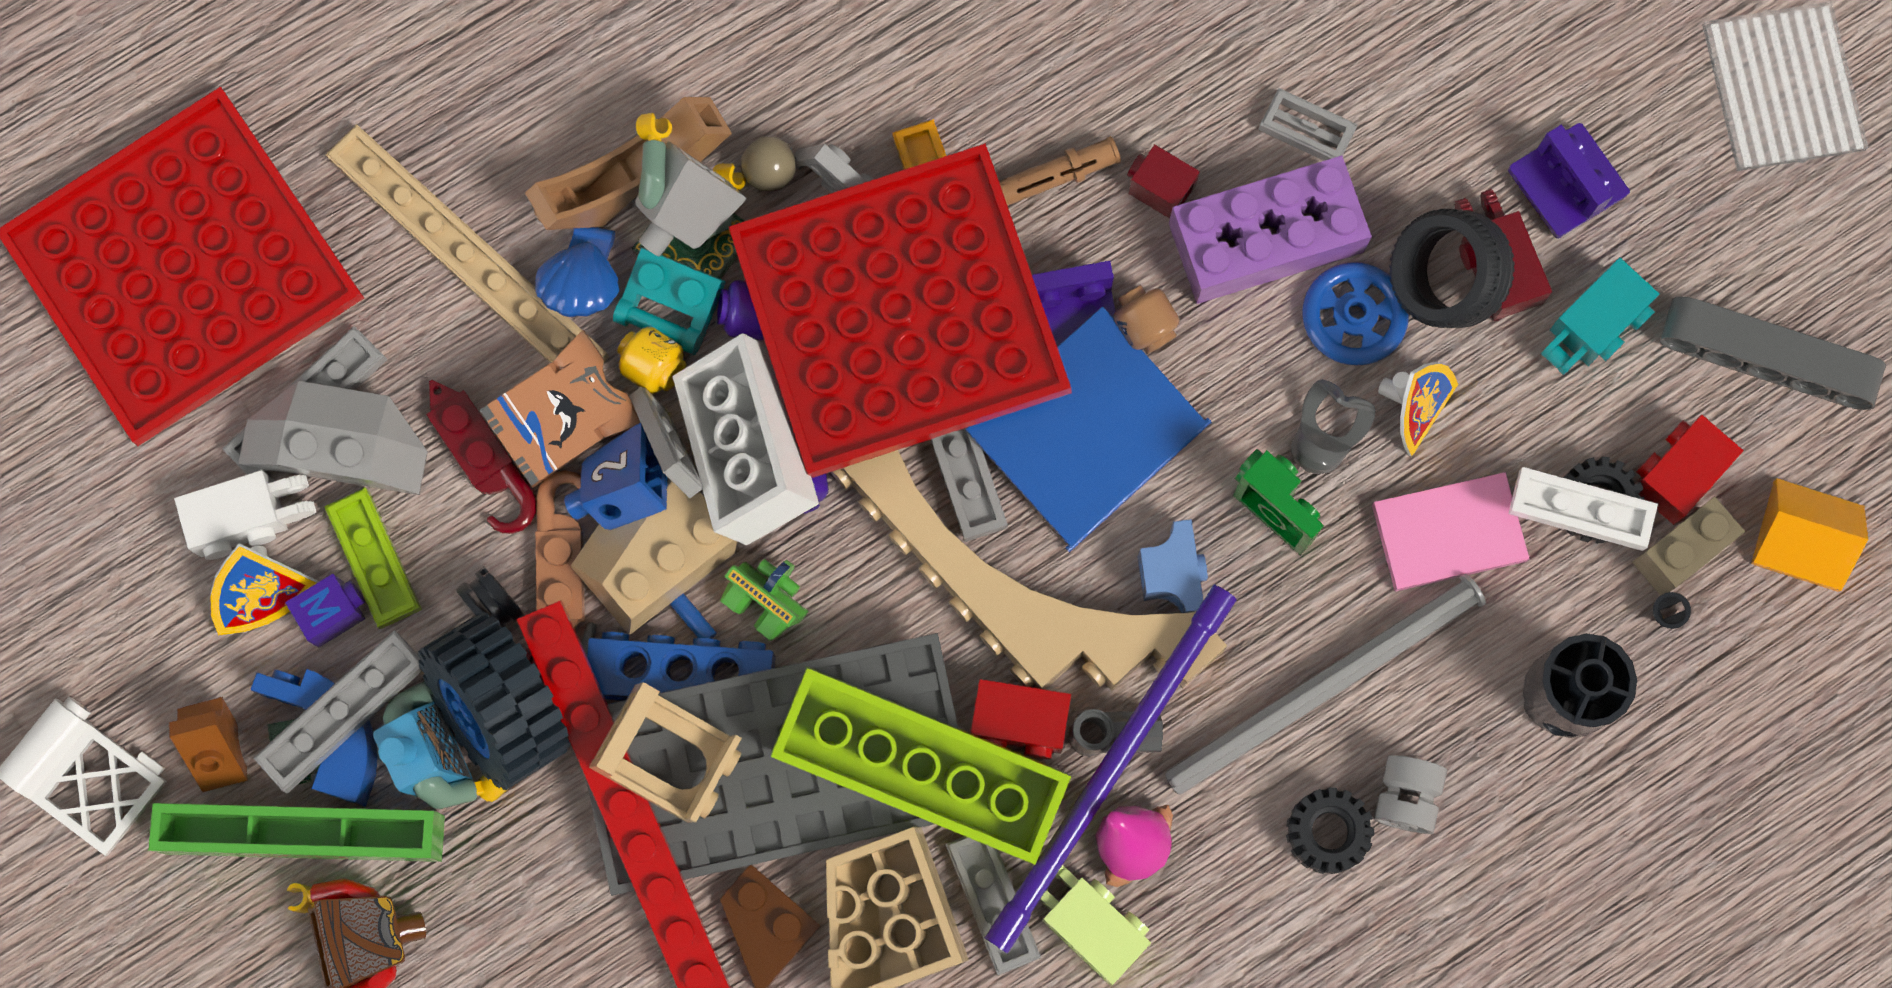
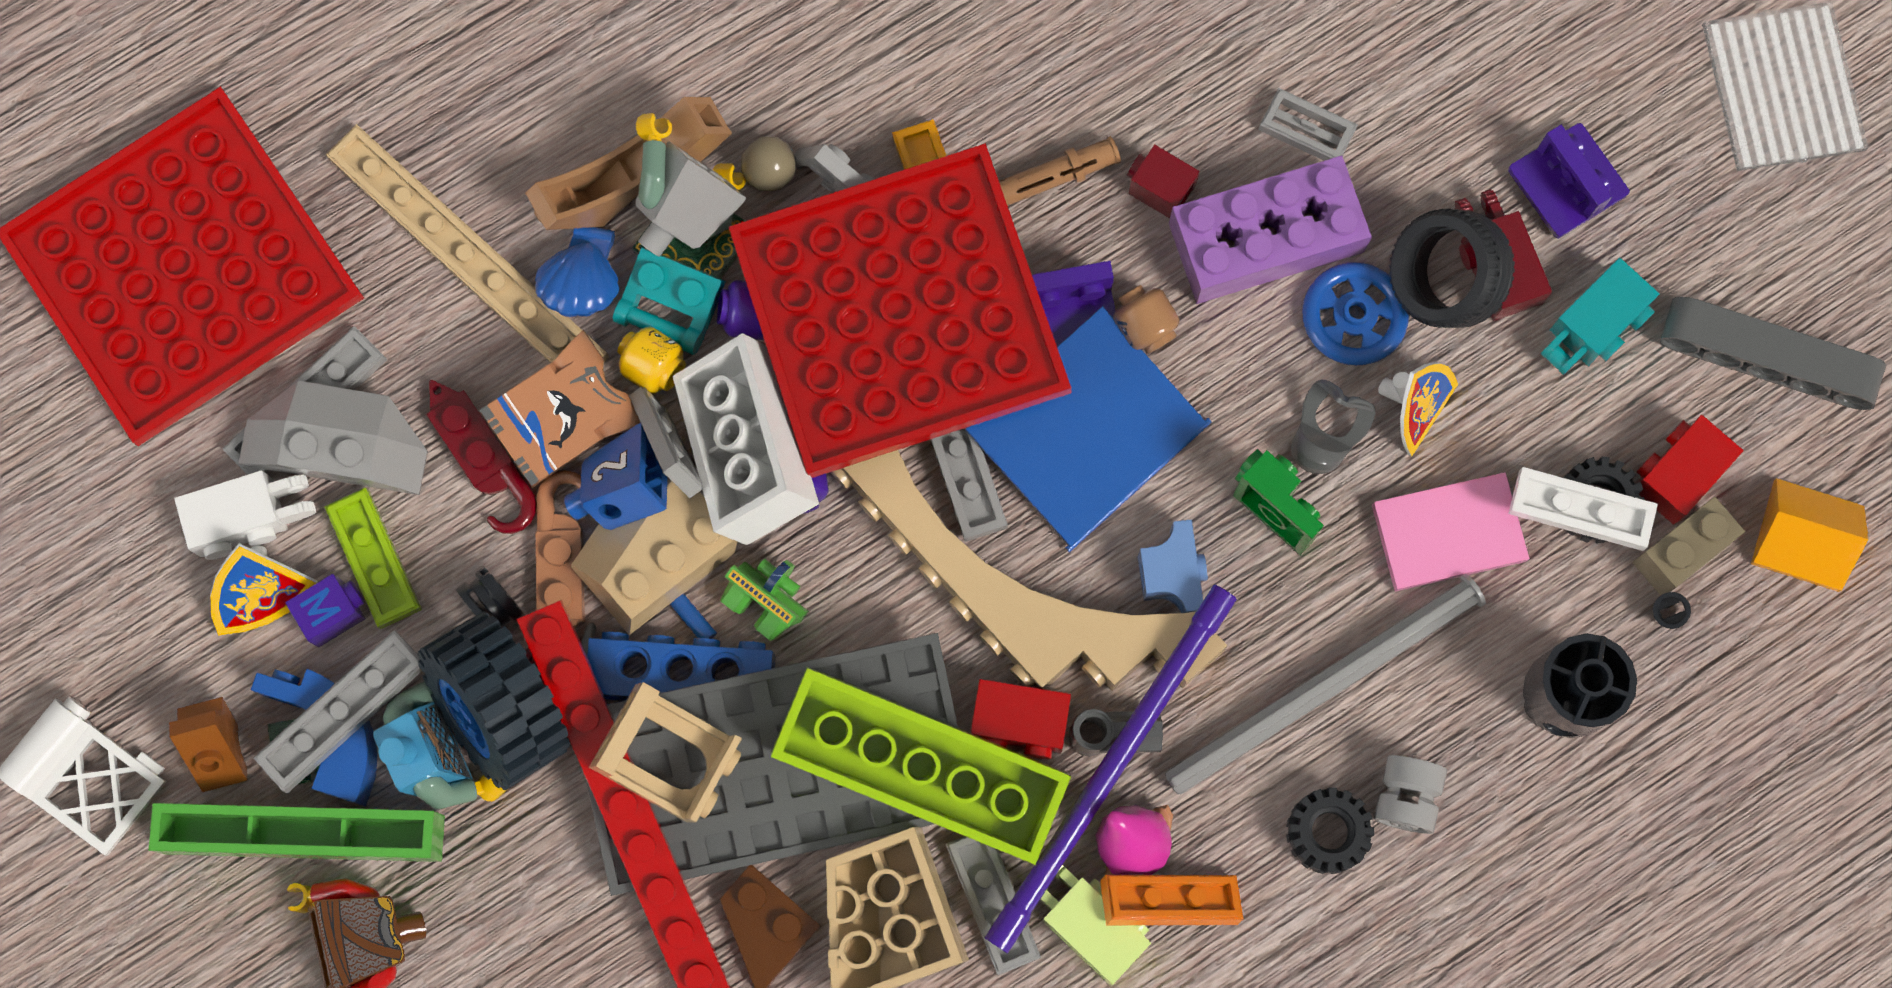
none -> orange tile [1100,875,1244,926]

